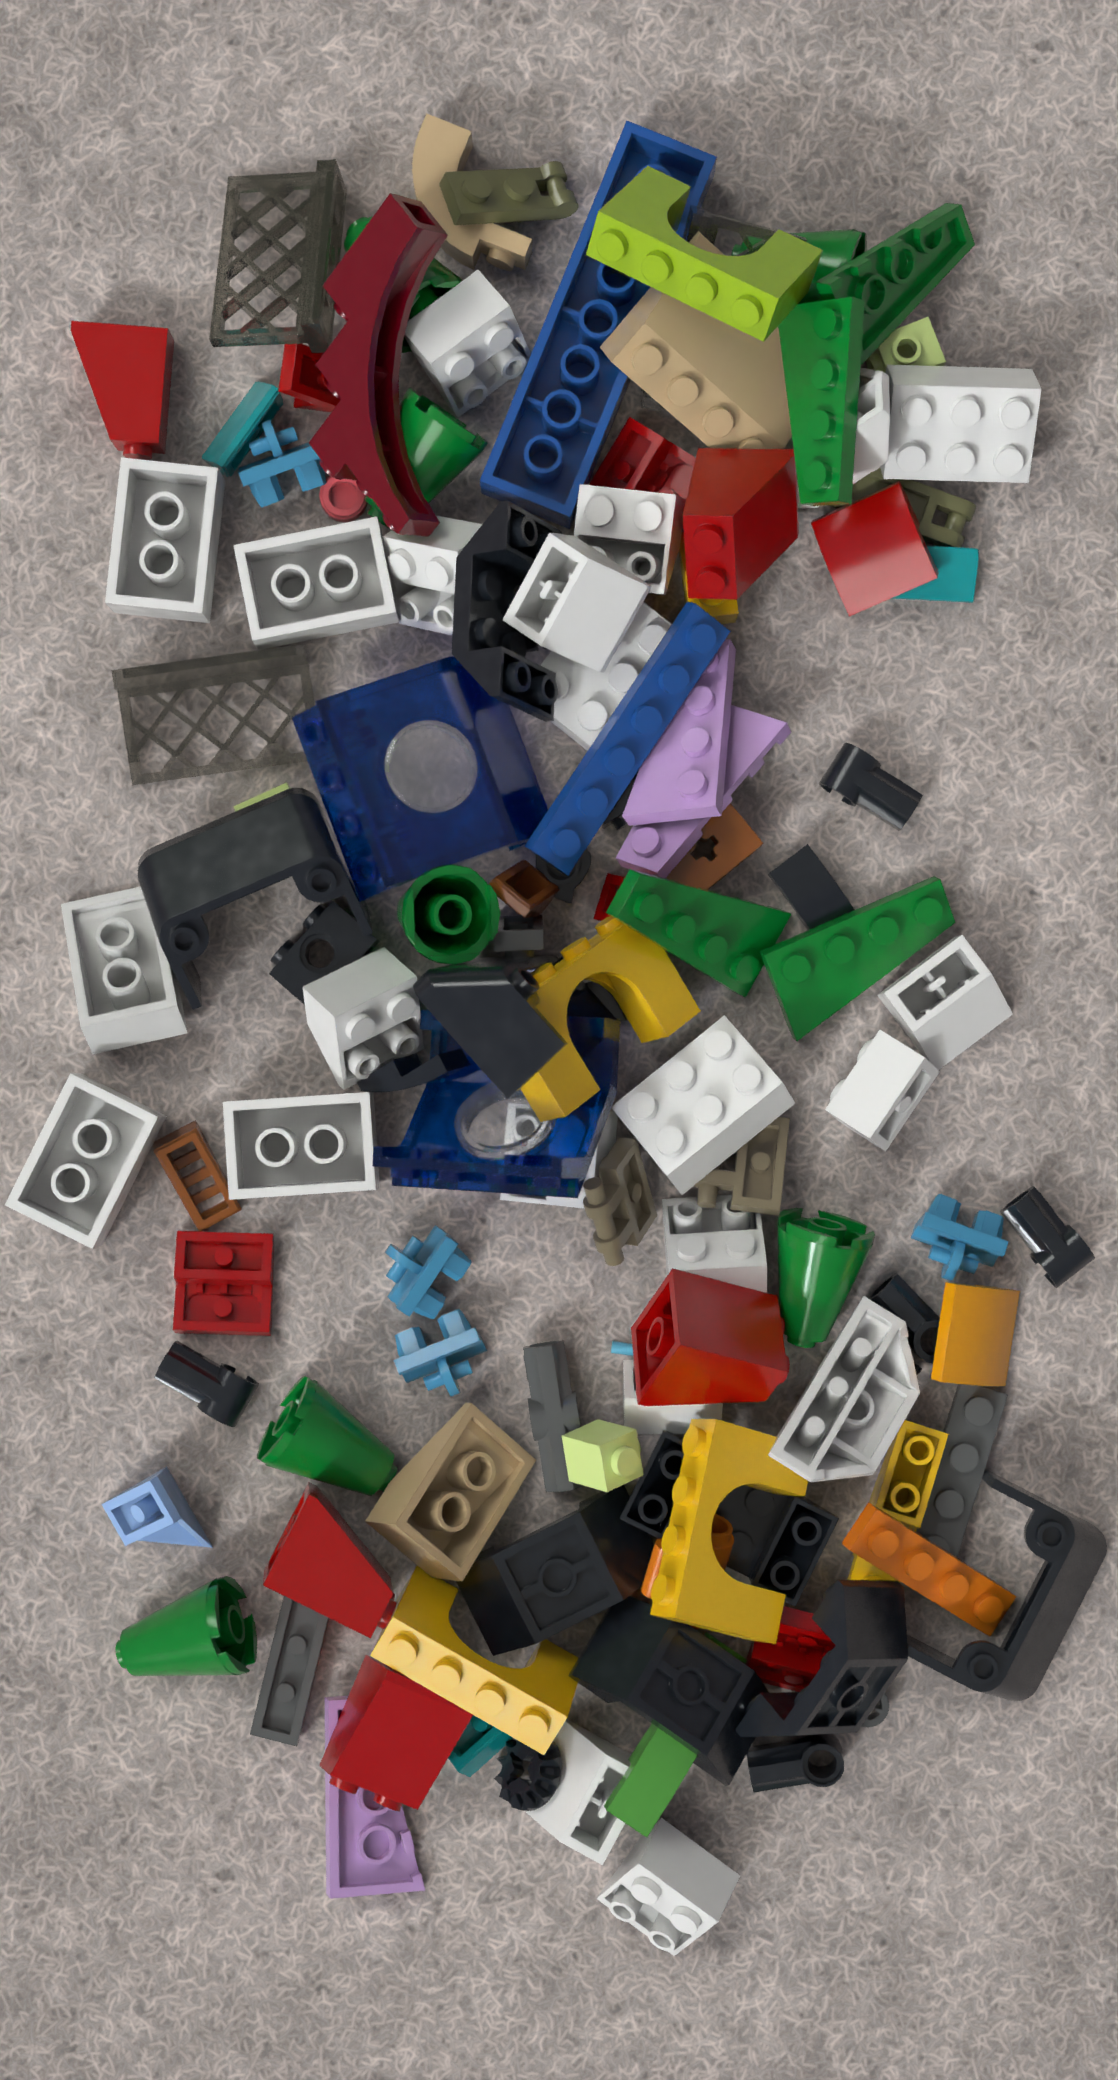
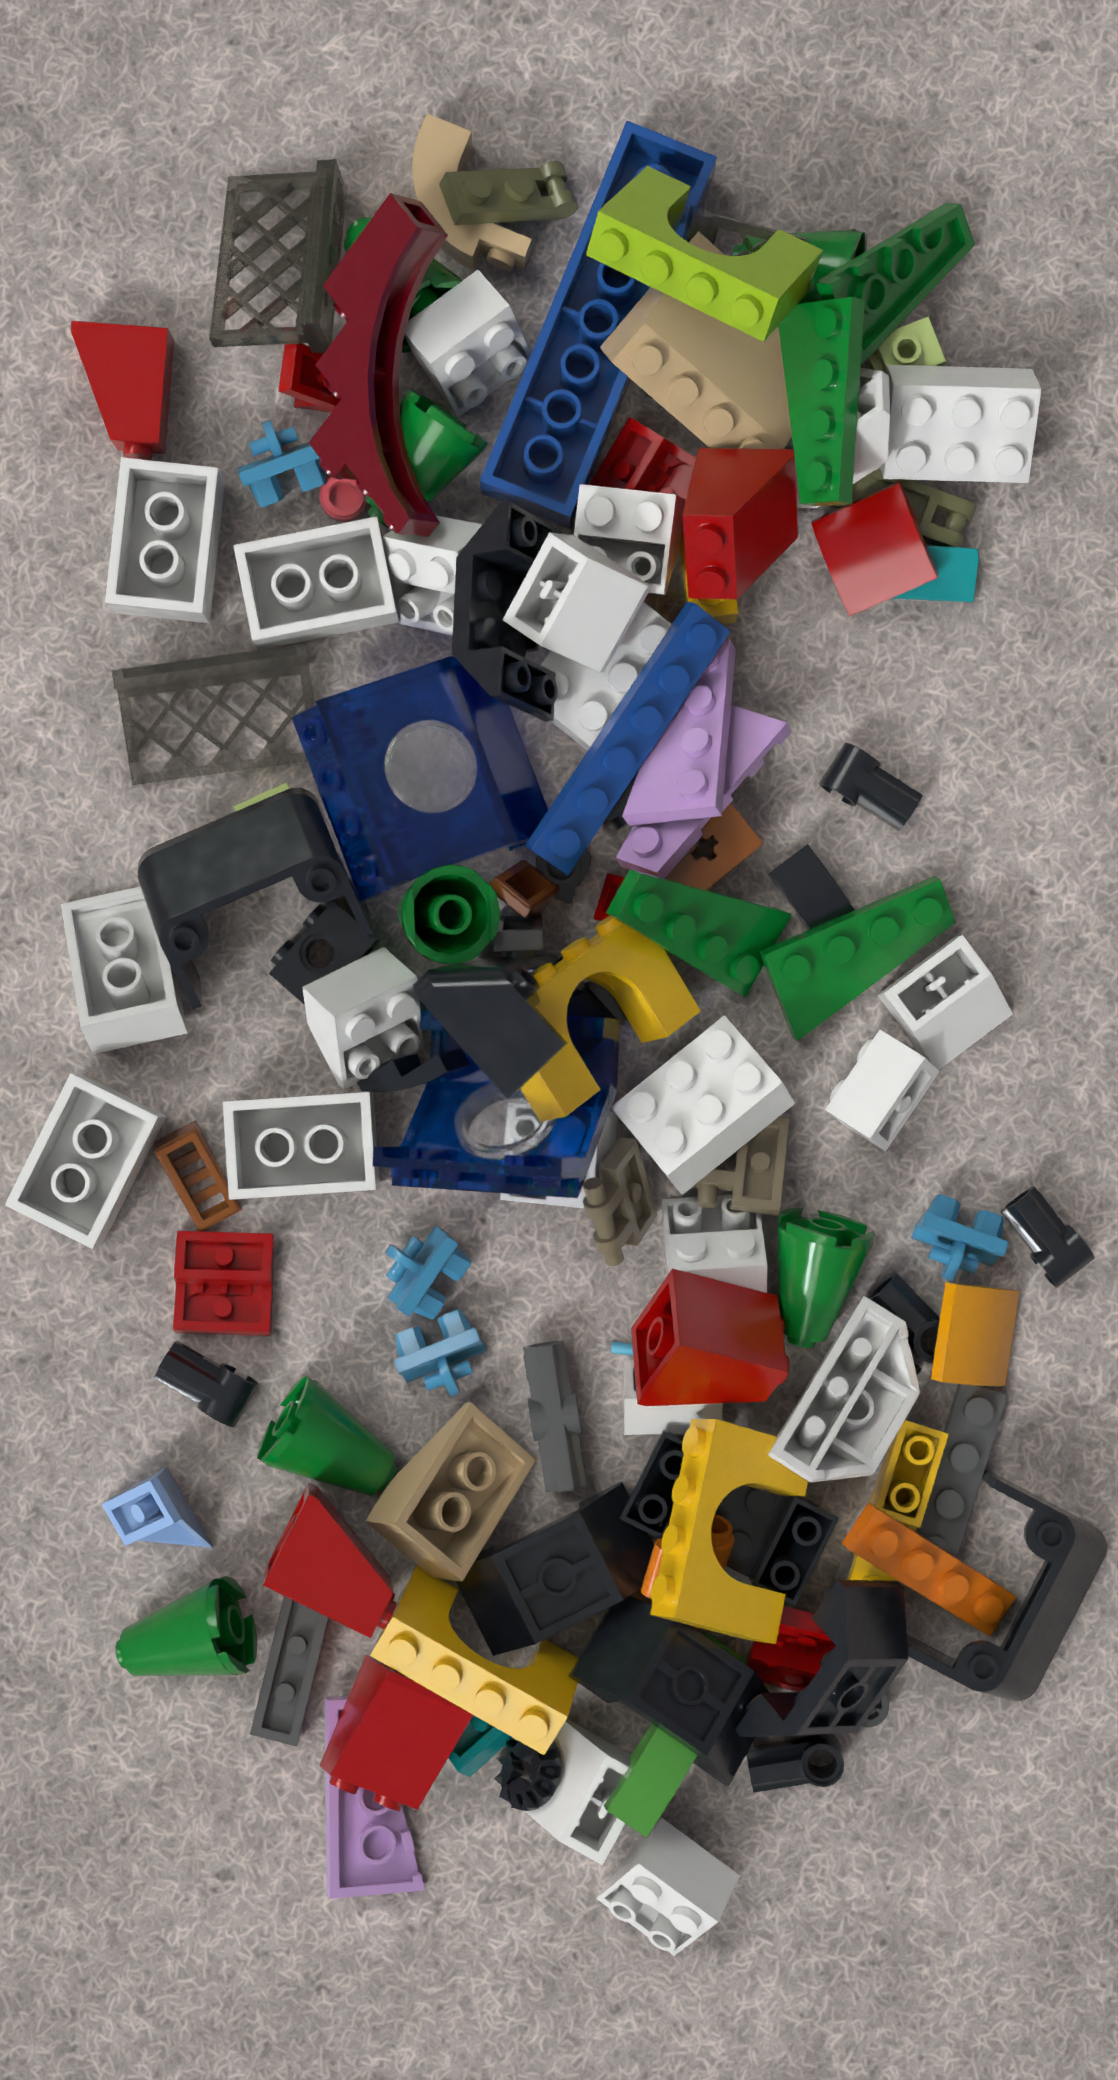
teal slope [202,381,284,478] -> none
yellowish green brick [562,1419,644,1492] -> none

